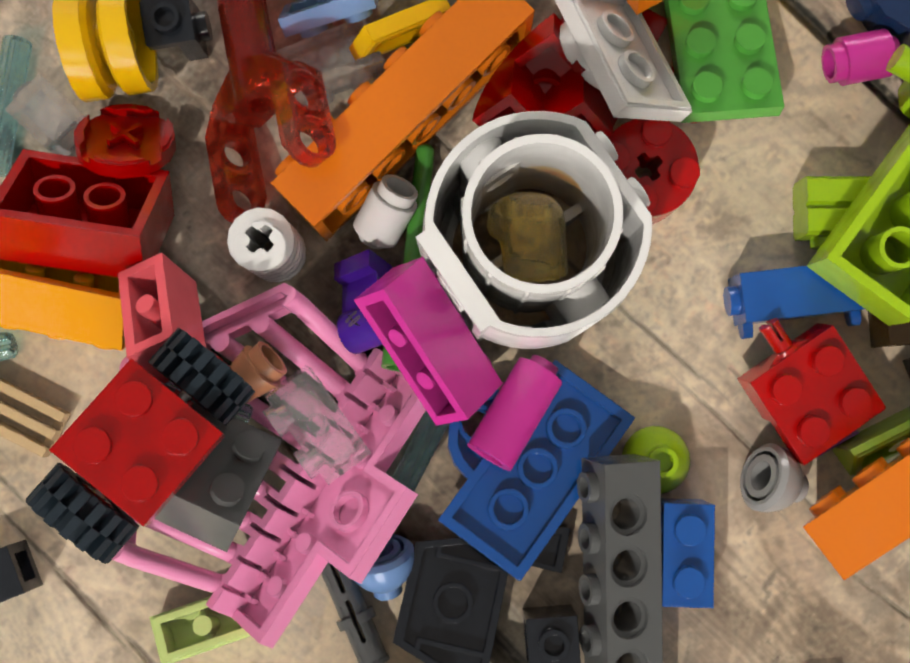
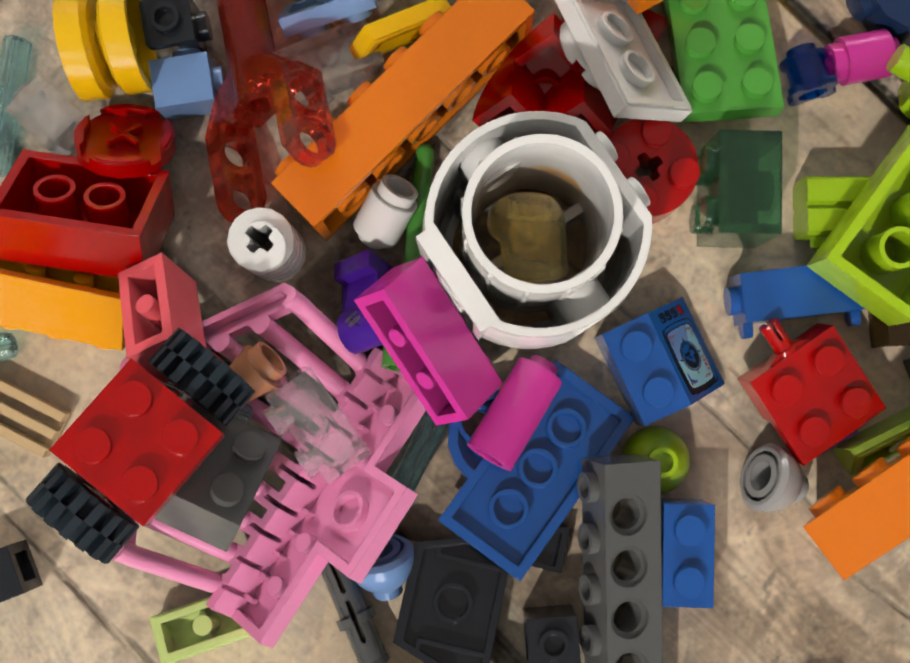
none -> medium blue brick [148,48,229,121]
none -> blue slope [595,296,725,426]
none -> clear green brick [689,129,782,248]
none -> clear blue brick [779,43,838,106]

